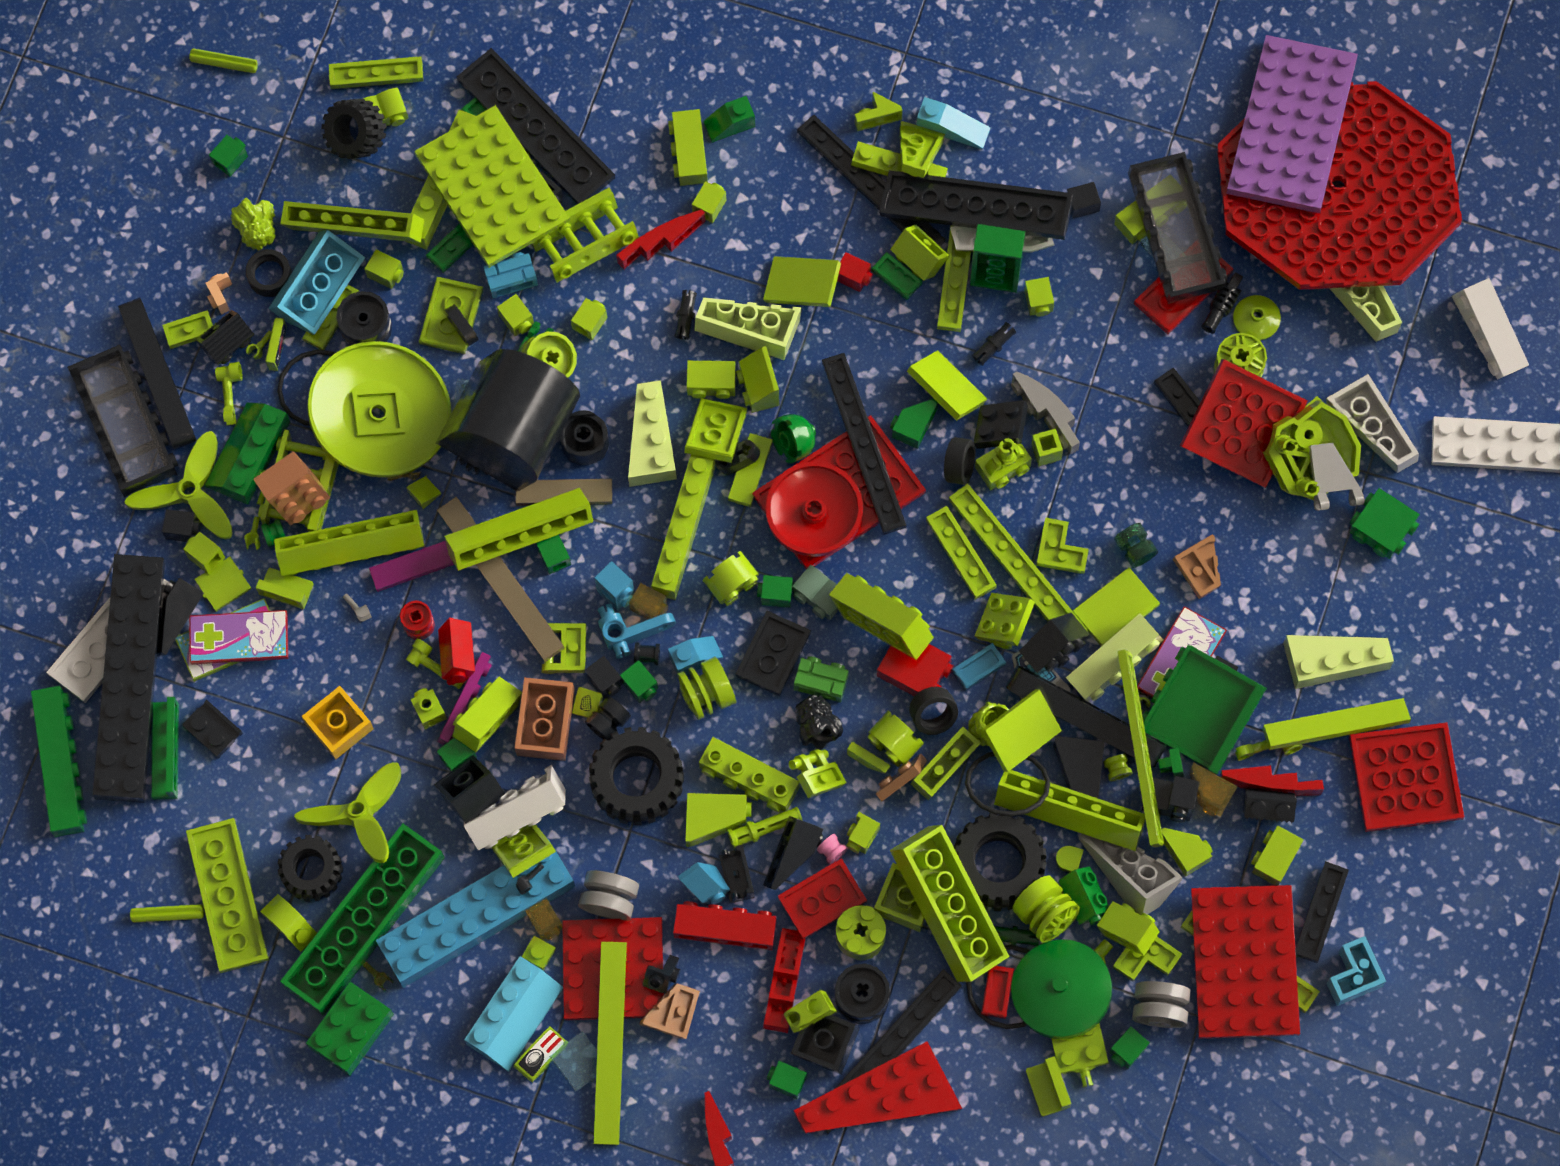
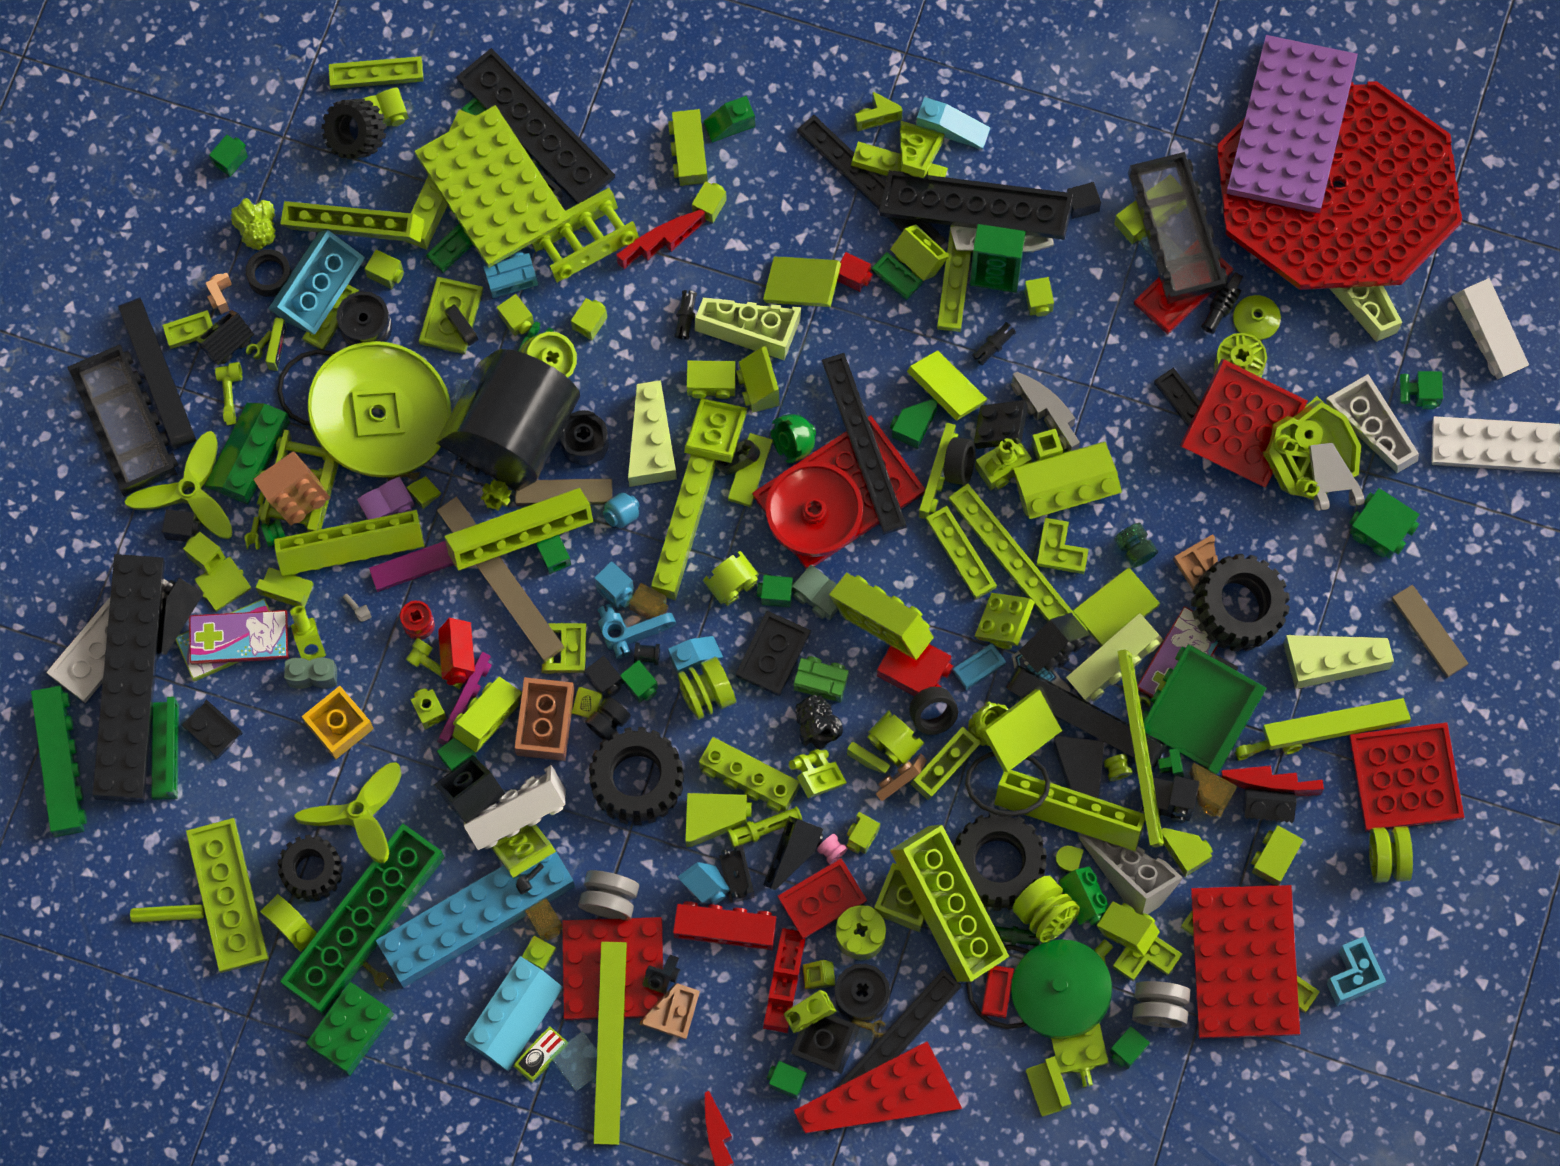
lime axle [189,48,258,73] -> none
black plate [1295,861,1349,963] -> none
none -> sand green brick [284,657,337,689]
none -> lime bracket [290,606,326,661]
none -> medium lavender brick [357,477,415,520]
none -> lime gear [480,479,512,511]
none -> dark azure head [603,493,640,528]
none -> lime slope [803,960,835,989]
none -> clear yellow hand [851,1019,886,1037]
none -> lime plate [919,422,959,519]
none -> lime slope [1013,441,1122,519]
none -> black tyre [1191,554,1290,652]
none -> lime wheel [1369,826,1413,883]
none -> dark tan tile [1392,584,1469,678]
none -> green brick [1400,371,1443,409]

